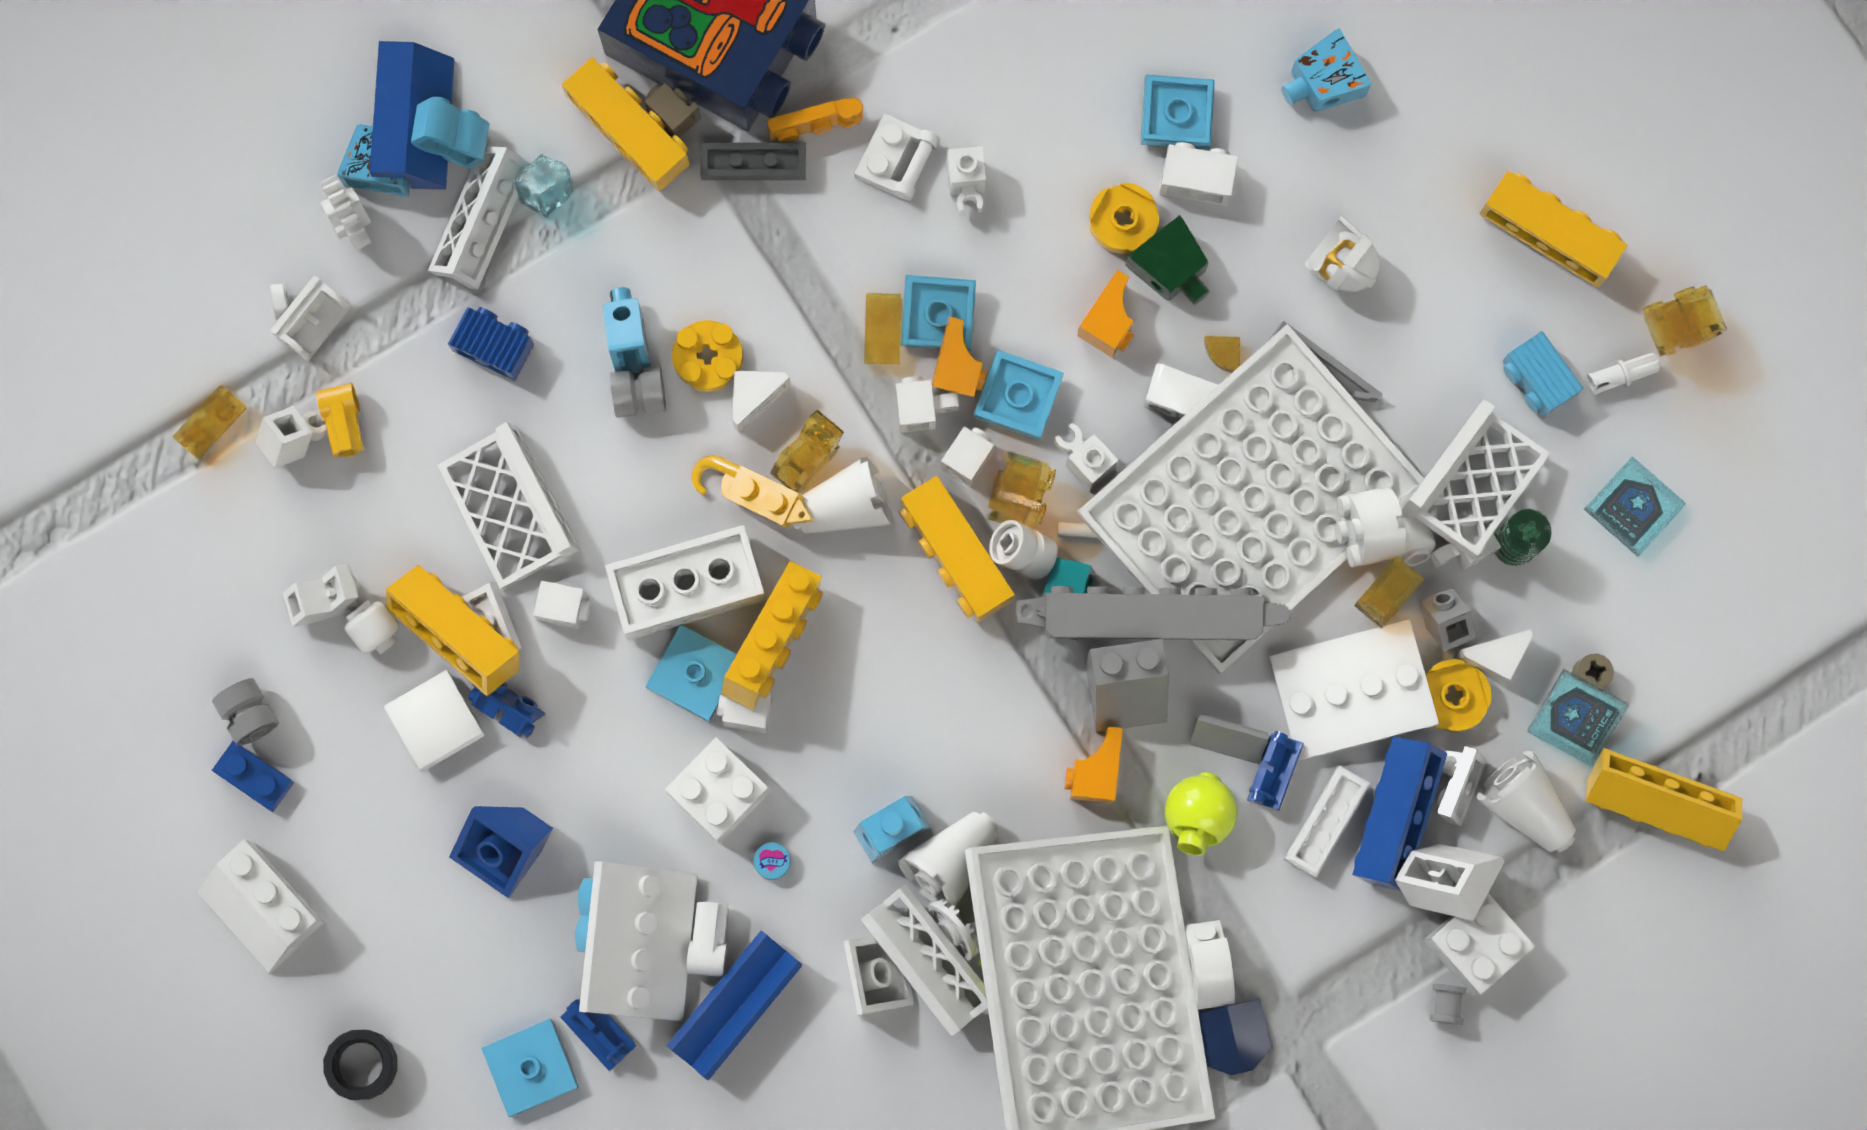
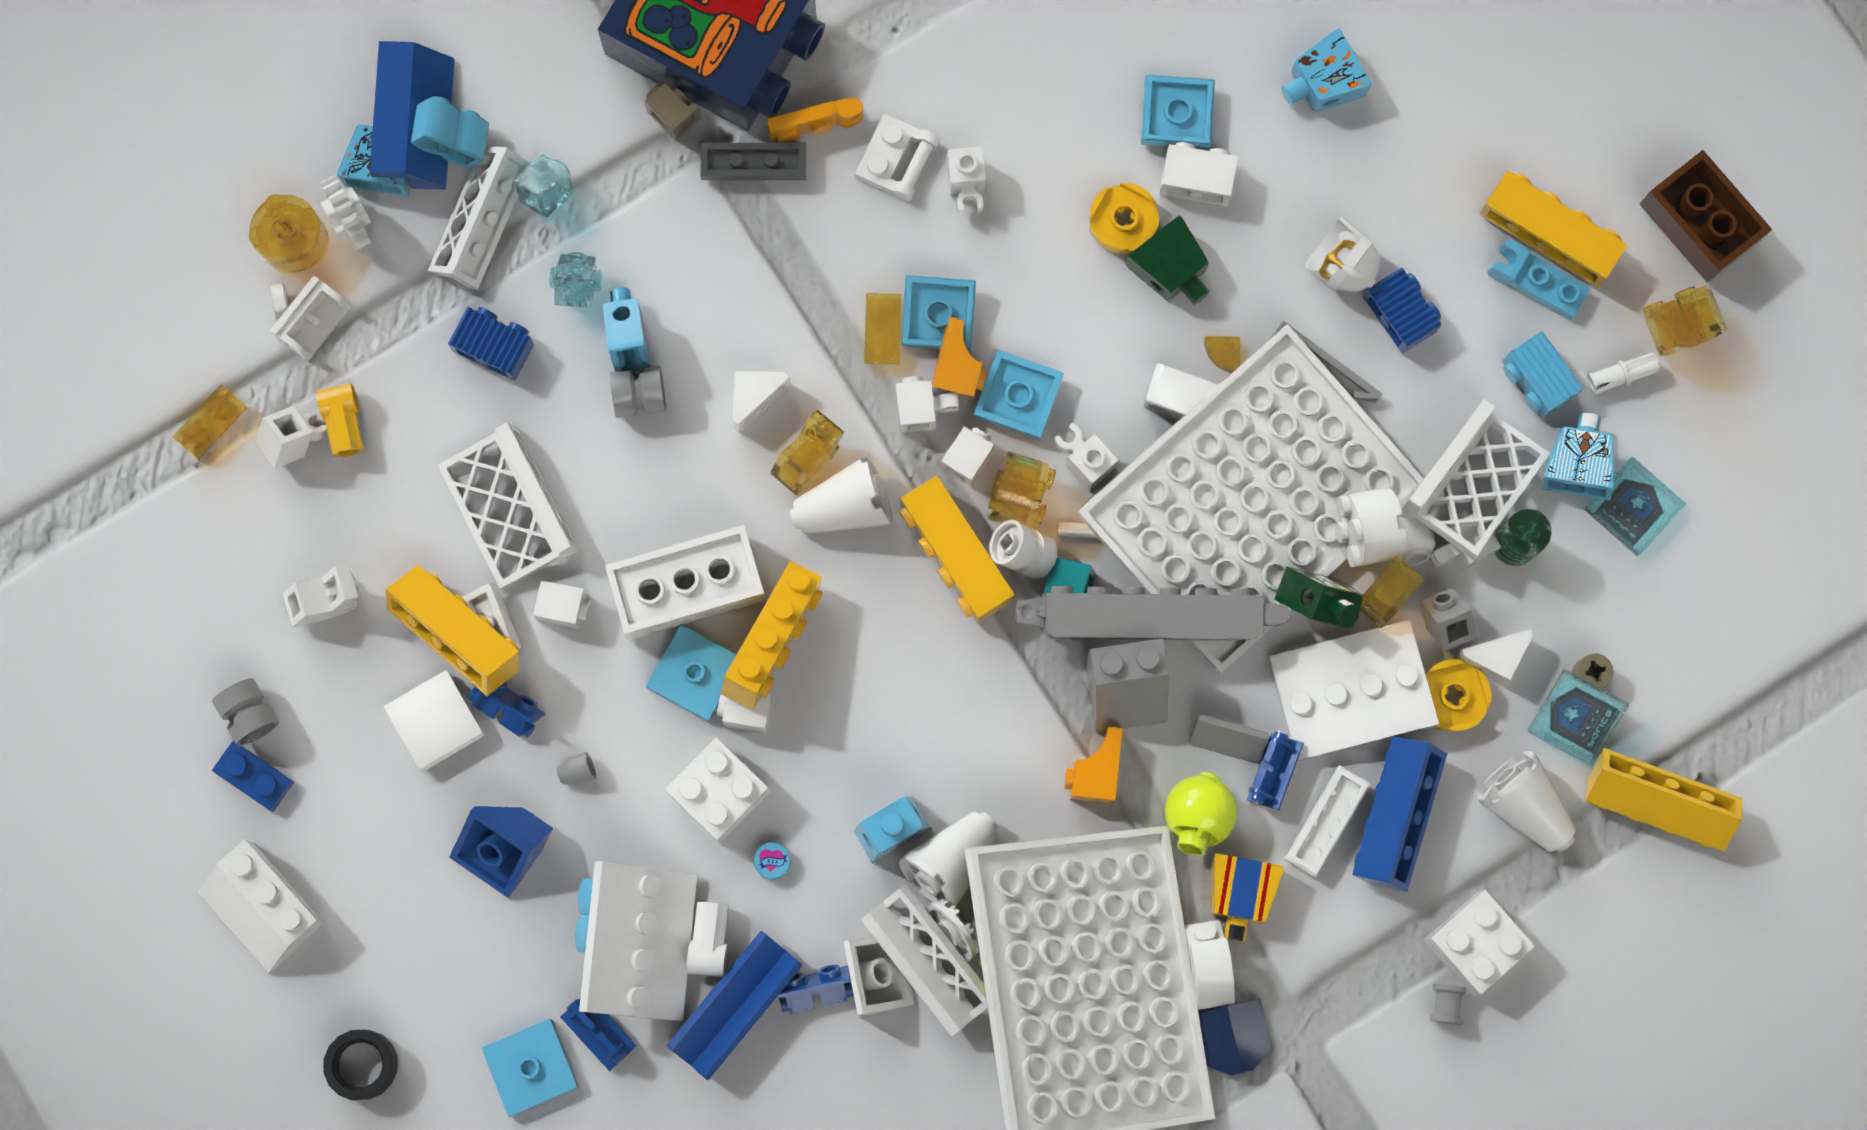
white head [345,599,399,654] -> none
yellow brick [561,57,690,192] -> none
yellow plate [672,320,743,392] -> none
yellow plate [691,455,814,528] -> none
light orange arch [1077,270,1135,358] -> none
white slope [1395,844,1505,921] -> none
white hinge [1437,746,1487,827] -> none
none -> clear yellow brick [249,194,329,274]
none -> clear light blue brick [549,252,602,308]
none -> light grey hose [557,752,596,785]
none -> blue hinge [778,965,854,1014]
none -> torso [1211,853,1284,943]
none -> dark green torso [1274,566,1363,629]
none -> blue brick [1363,267,1442,354]
none -> medium azure plate [1487,240,1590,320]
none -> medium azure torso [1542,413,1614,501]
none -> reddish brown brick [1639,150,1773,283]

